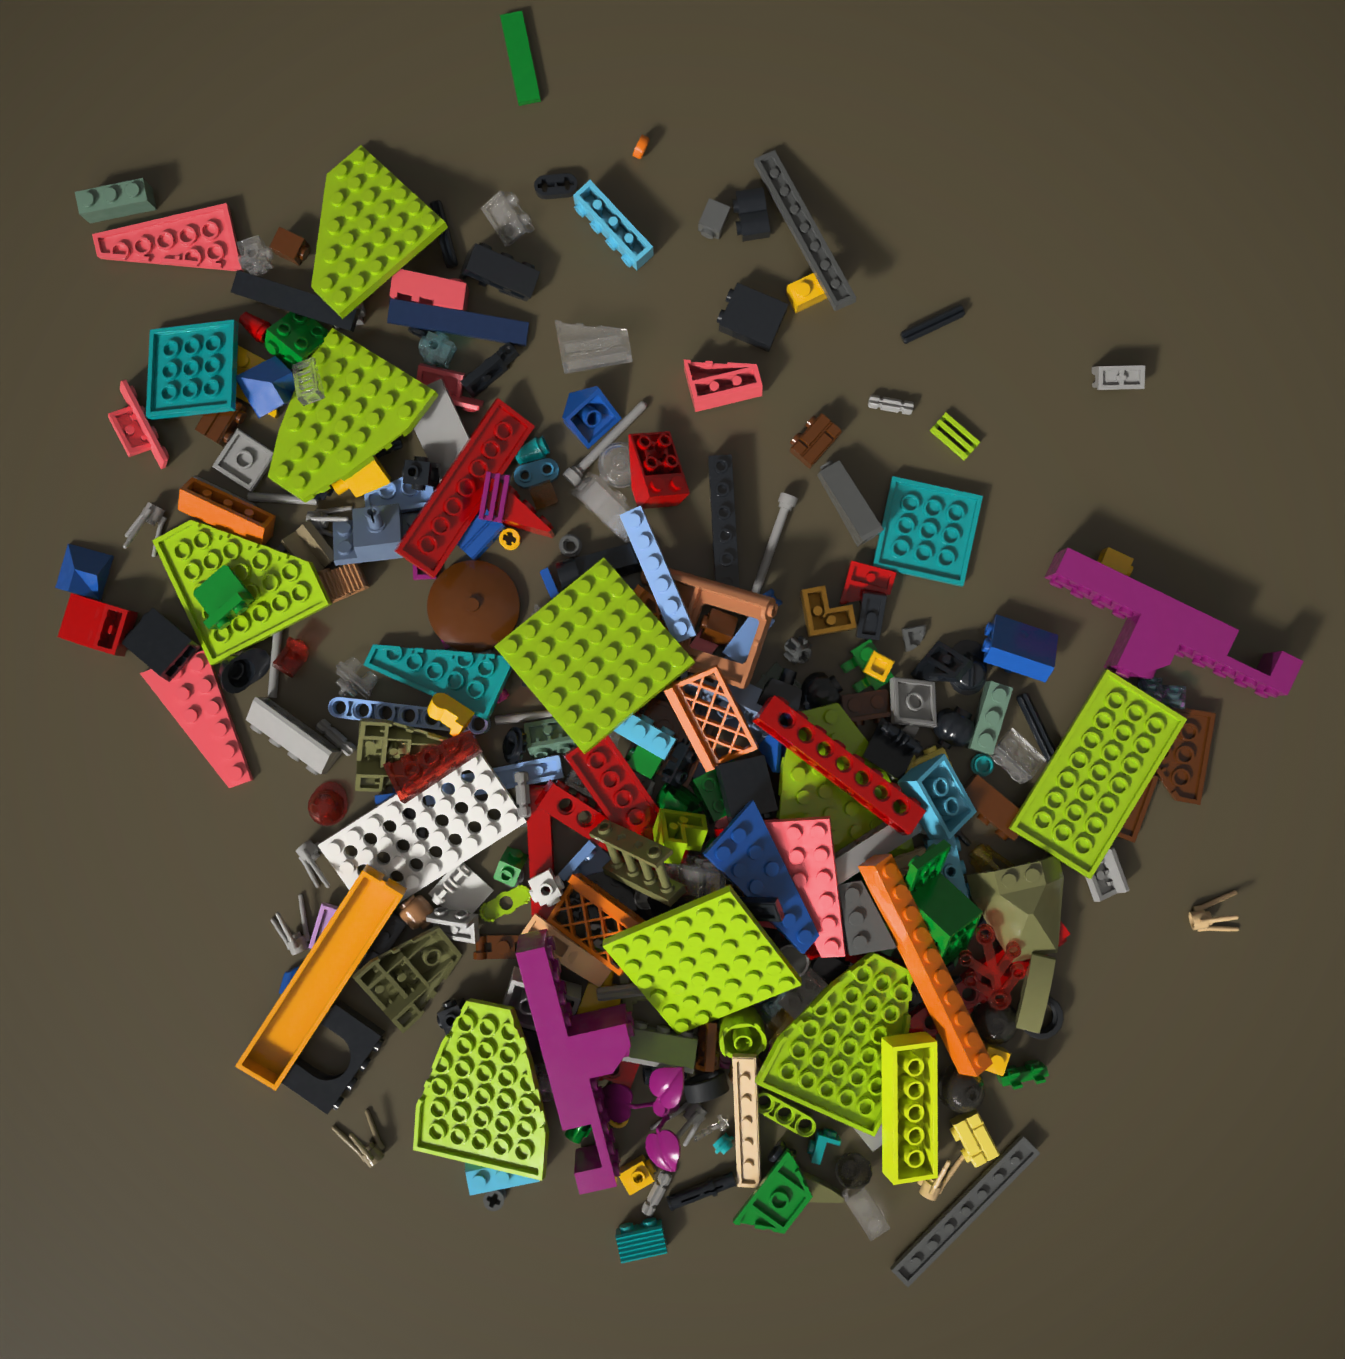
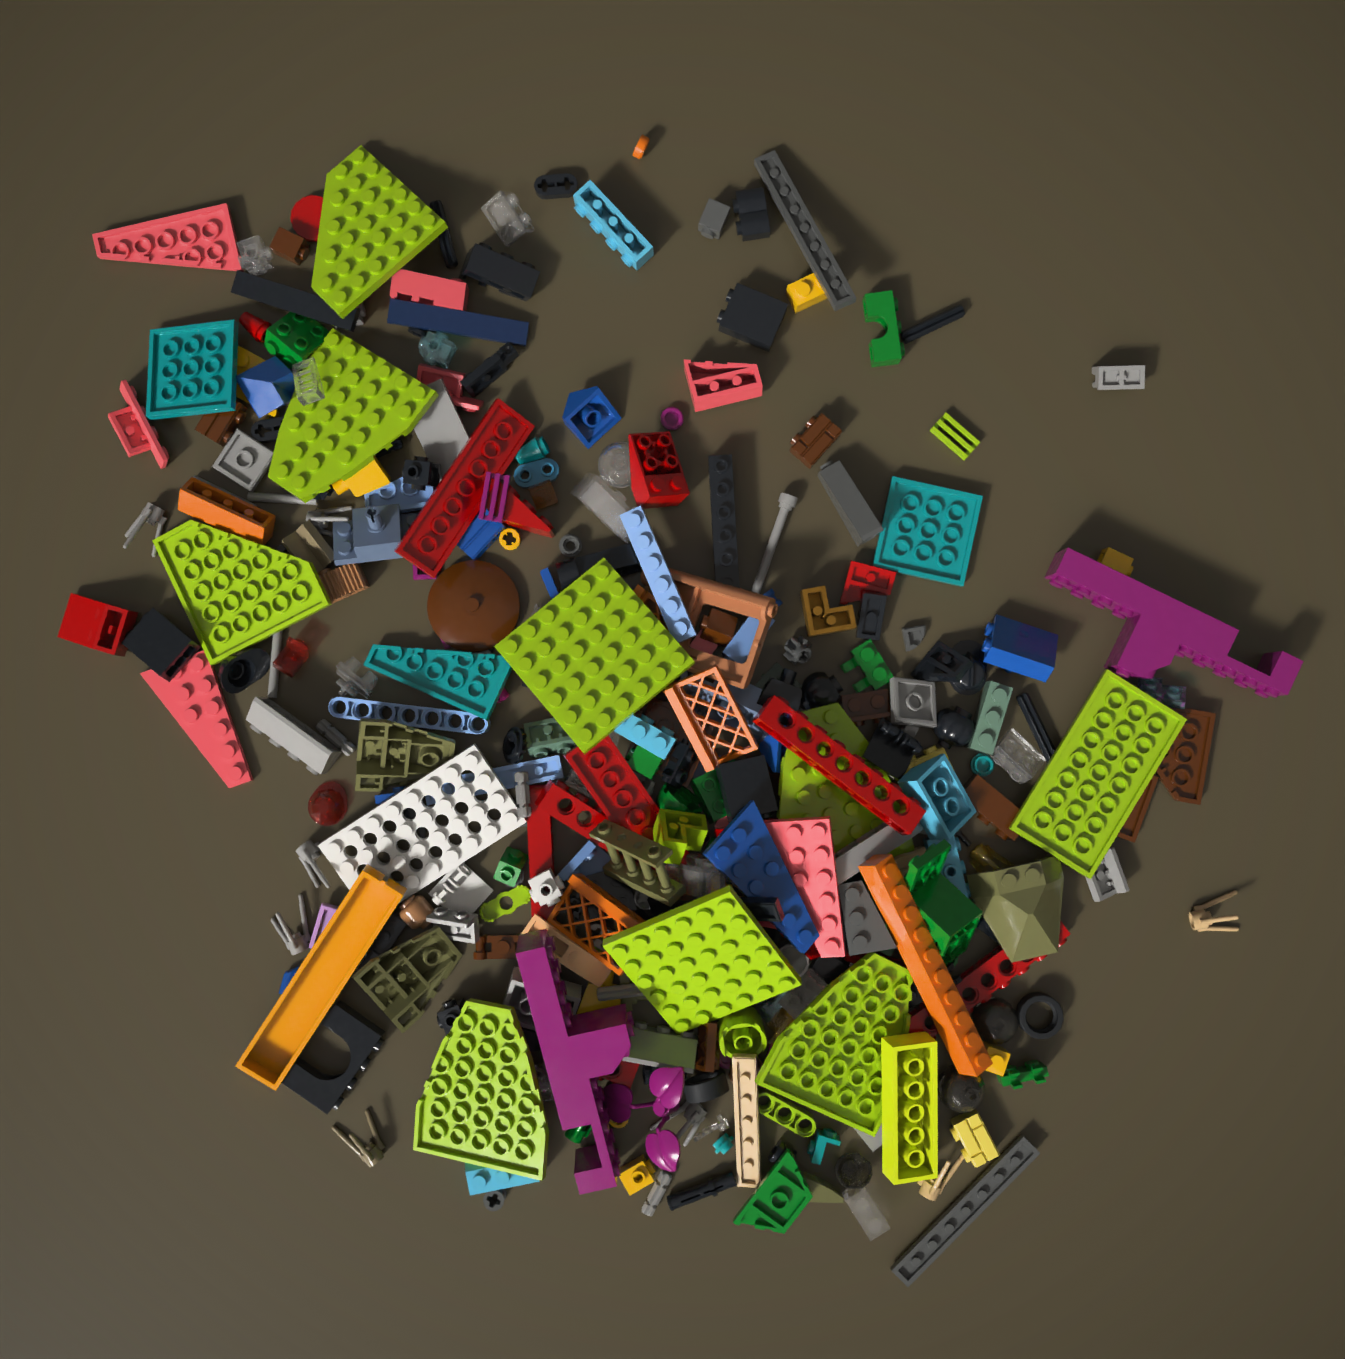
blue slope [55,544,114,600] -> none
sand green brick [75,178,157,223] -> none
green bracket [193,565,255,630] -> none
clear red wing [383,730,483,804] -> none
yellow leg [427,693,475,739] -> none
light grey bar [495,710,554,725] -> none
green tile [500,10,541,106] -> none
clear wedge [555,320,633,374] -> none
light grey piece [563,401,647,487] -> none
teal brick [615,1217,668,1264] -> none
yellow tile [862,651,895,682] -> none
light grey axle [868,395,914,415] -> none
clear red plant [959,924,1026,1010] -> none
olive slope [1015,952,1056,1034] -> none
none -> black beam [251,417,284,443]
none -> red tile [290,195,323,242]
none -> magenta tile [661,407,684,431]
none -> green arch [862,290,905,368]

